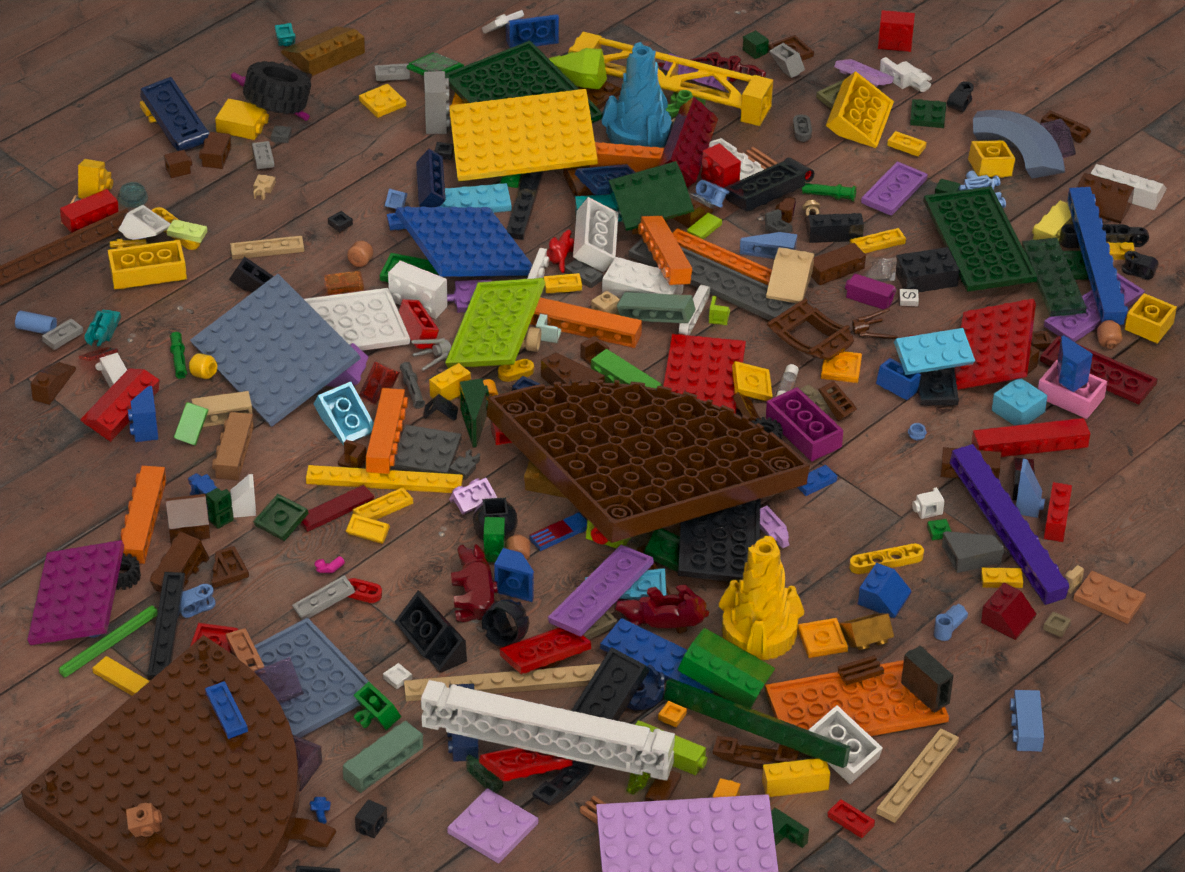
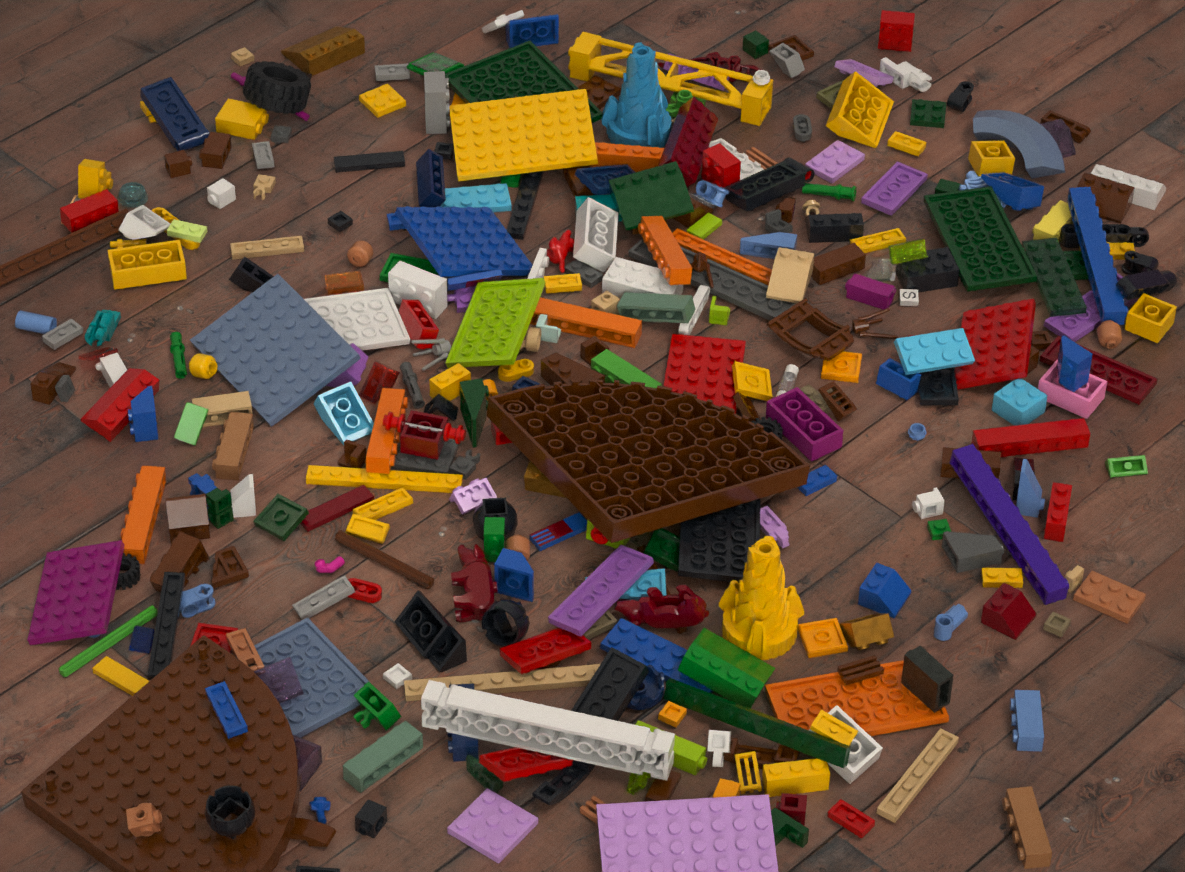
teal bracket [274,23,296,46] -> none
medium blue plate [385,189,407,209] -> none
lime wedge [548,48,607,89] -> none
yellow beam [849,543,924,574] -> none
none -> dark grey plate [55,375,75,402]
none -> clear blue slope [129,626,155,654]
none -> black piece [205,786,255,840]
none -> white brick [207,178,236,209]
none -> tan plate [231,47,254,67]
none -> black tile [334,151,405,172]
none -> reddish brown axle [335,530,434,589]
none -> dark red brick [383,410,466,460]
none -> blue tile [447,269,502,291]
none -> reddish brown plant [690,252,714,288]
none -> white plate [707,730,731,767]
none -> yellow tile [735,751,762,795]
none -> white plate [753,70,770,85]
none -> dark red brick [776,793,807,826]
none -> lavender plate [805,140,865,184]
none -> yellow plate [810,710,858,746]
none -> clear neon green plate [888,239,927,264]
none -> blue slope [981,172,1044,211]
none -> medium nougat brick [1002,786,1052,869]
none -> bright green slope [1105,455,1148,478]
none -> black piece [1116,269,1177,300]

